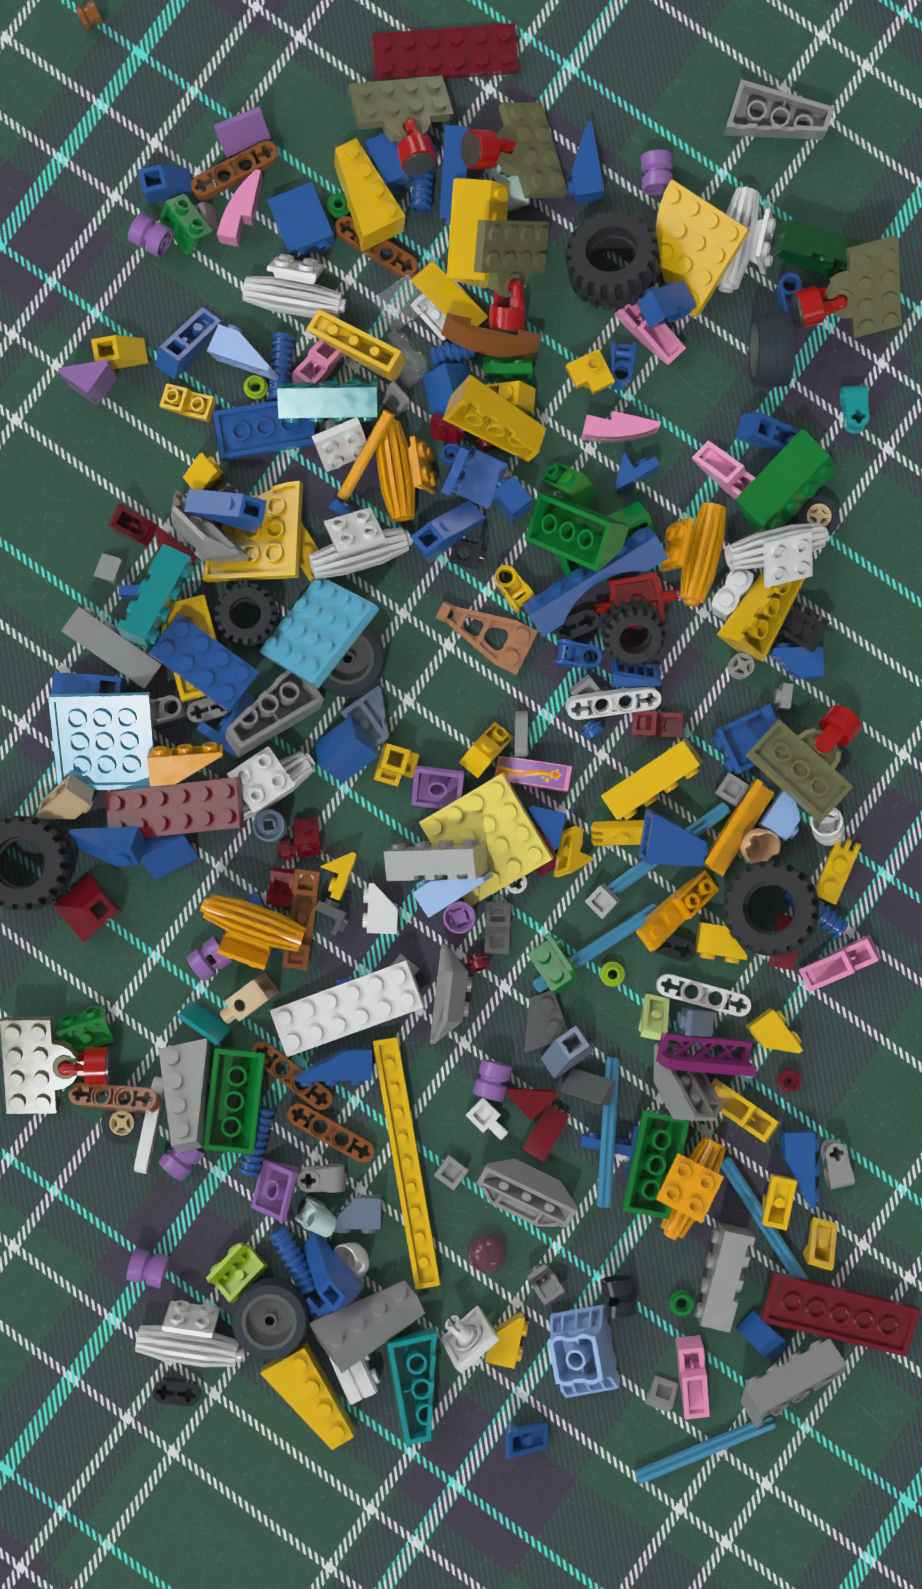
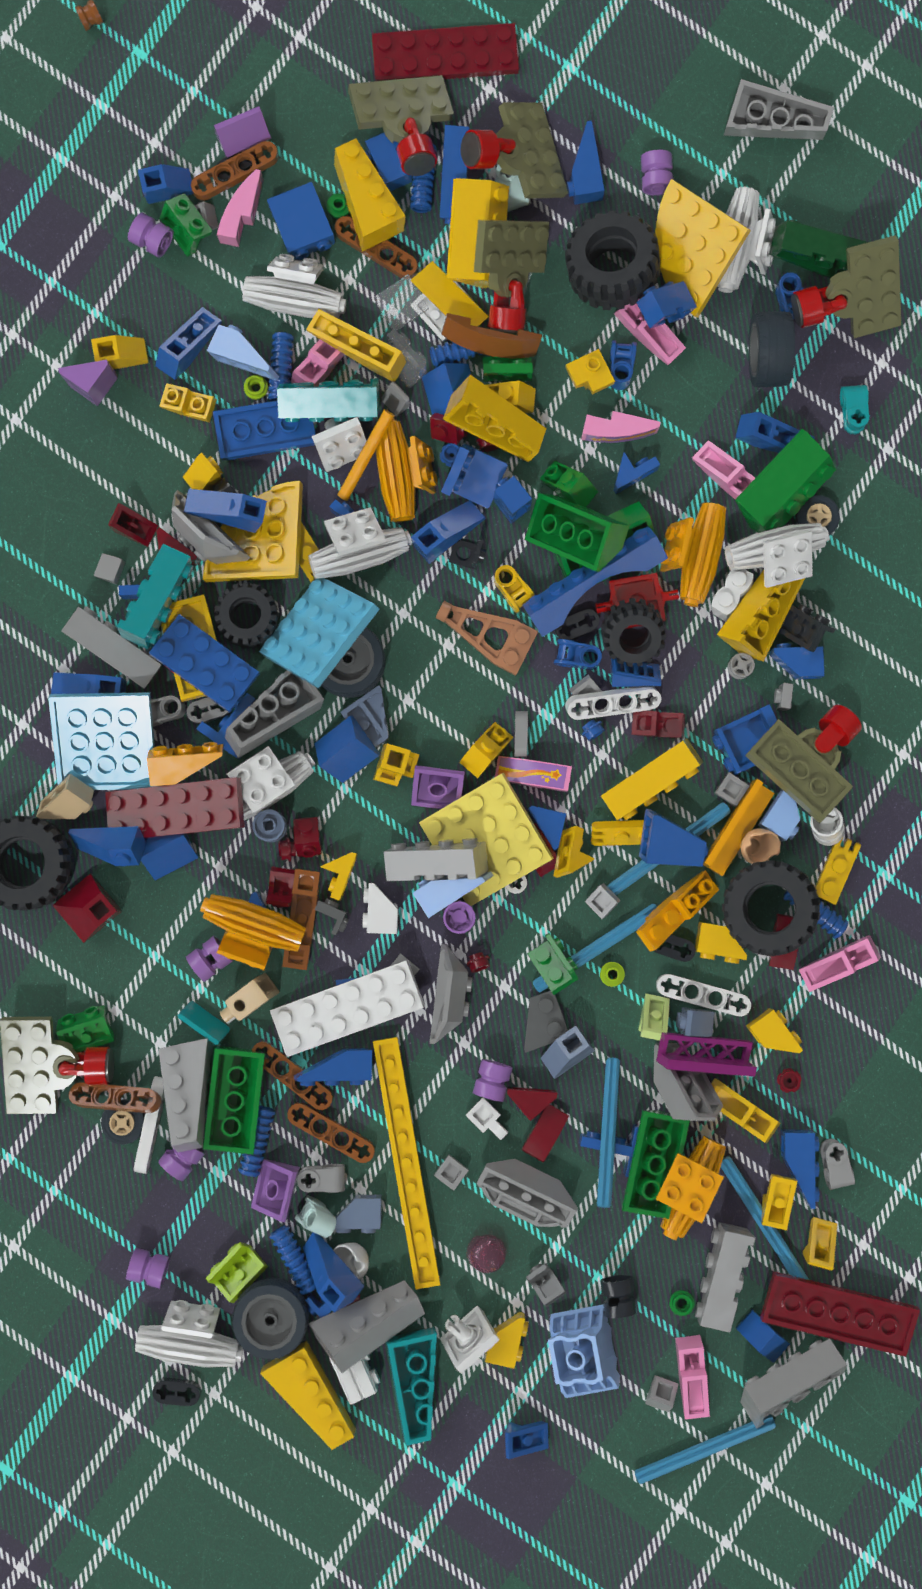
flat silver slope [484,902,511,955] -> none
dark grey slope [560,1068,616,1106] -> none

